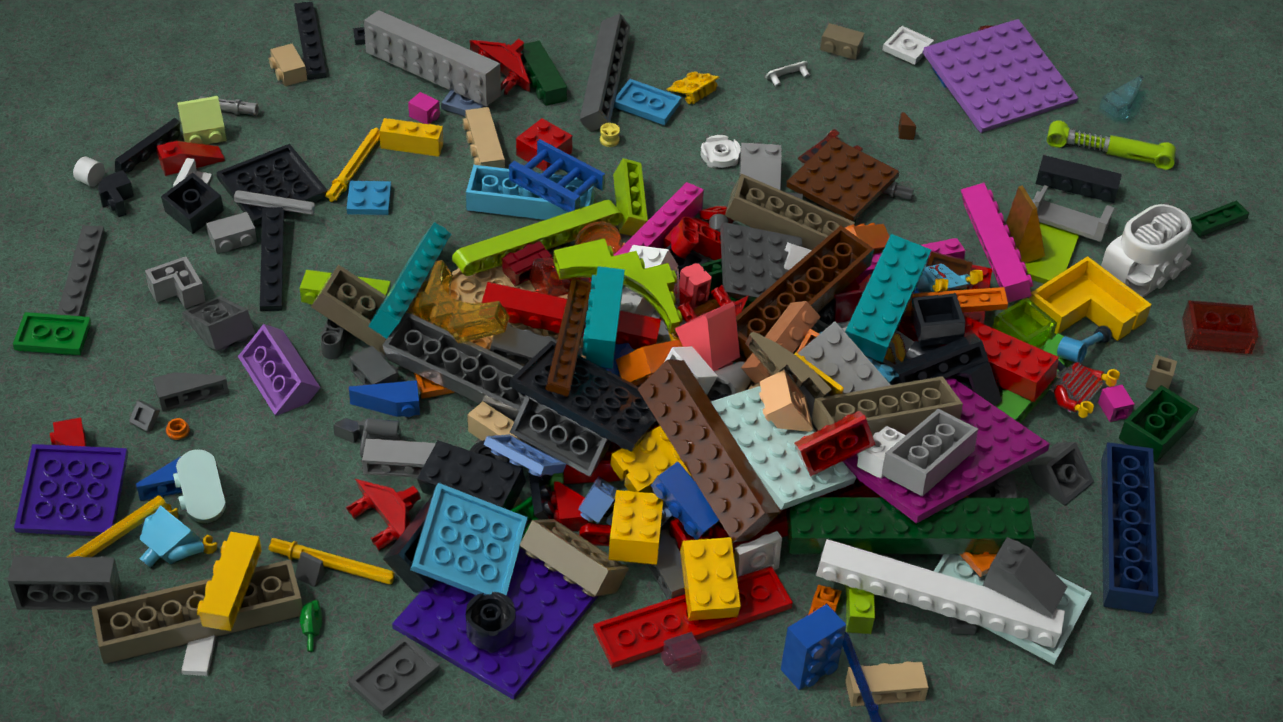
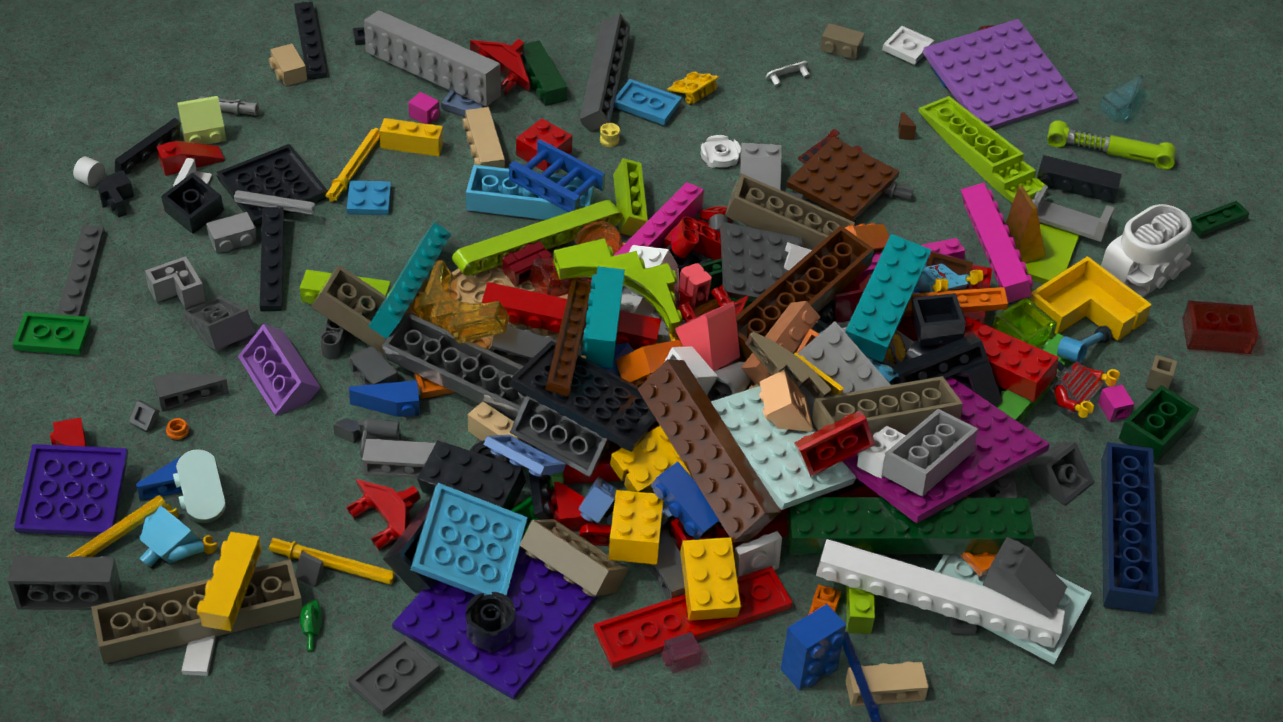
none -> lime slope [918,96,1048,204]

